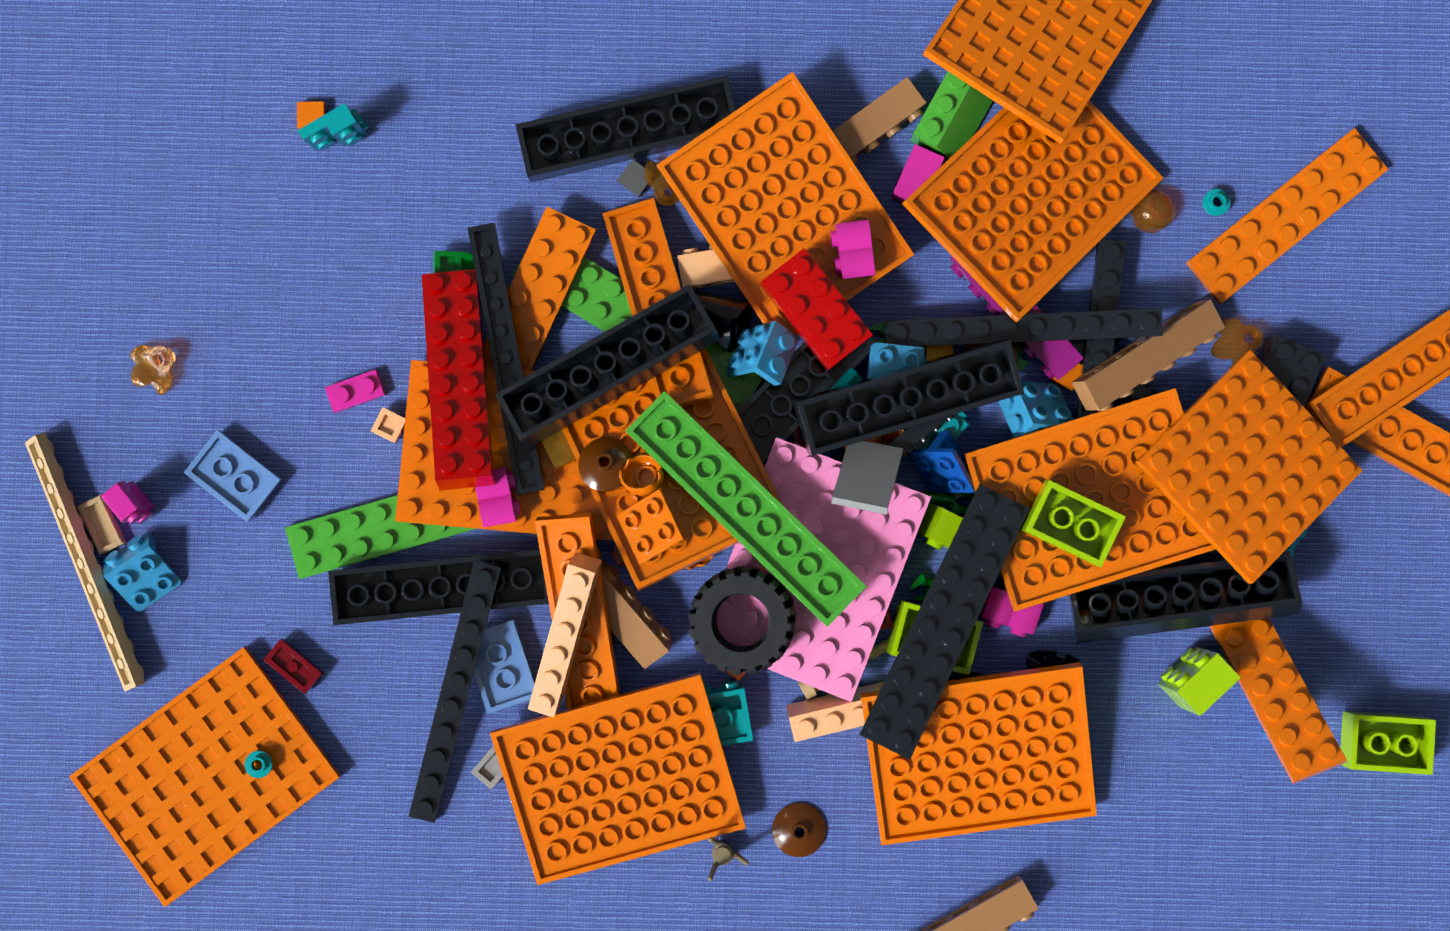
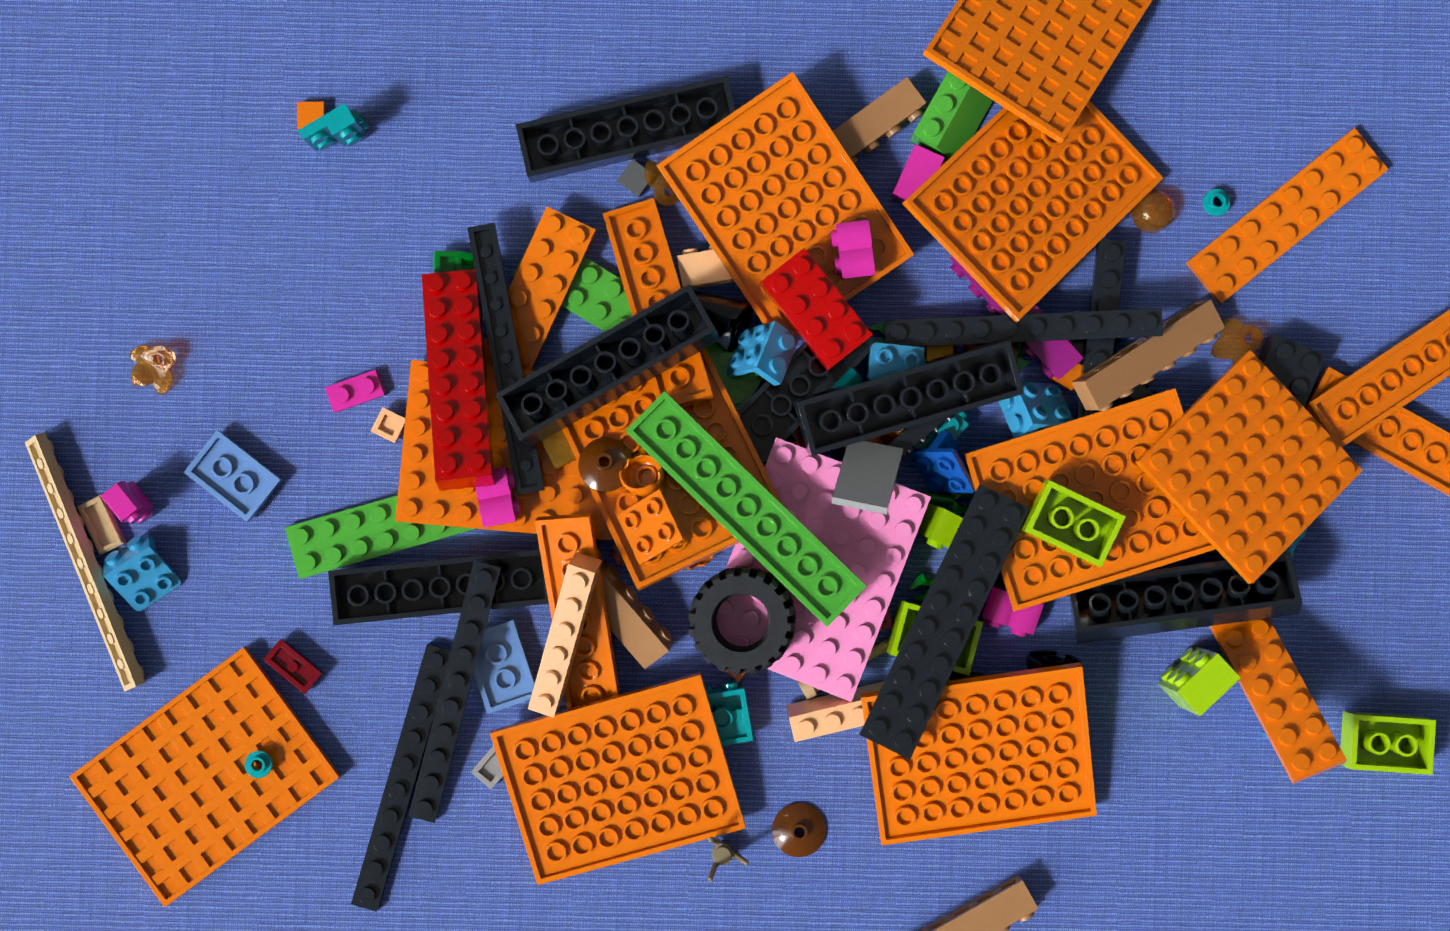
none -> black plate [351,643,451,912]

